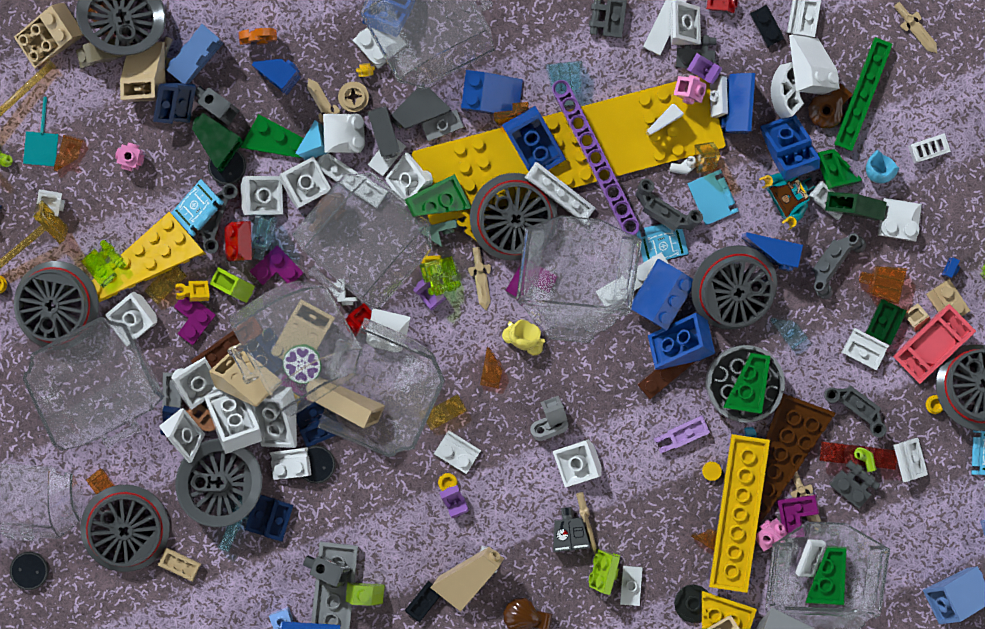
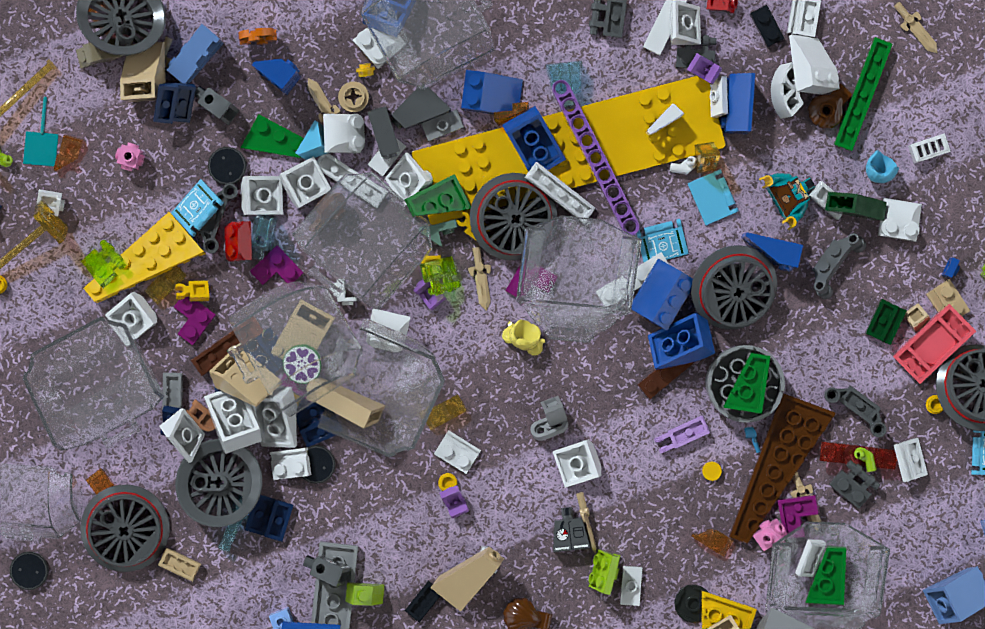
tan slope [14,2,84,69] -> none
dark grey piece [14,261,99,349] -> none
white slope [171,357,220,410] -> none
dark green slope [192,113,243,173] -> none
lime slope [210,267,255,303] -> none
red bracket [344,303,372,337] -> none
clear orange slope [480,347,502,389] -> none
dark grey plate [635,179,703,232] -> none
bright pink brick [674,75,707,105] -> none
yellow plate [709,434,770,593] -> none
blue slope [760,114,820,181] -> none
clear light blue slope [771,318,808,350] -> none
green wing [817,149,862,190] -> none
white plate [841,328,889,370] -> none
clear orange torso [859,266,907,304] -> none

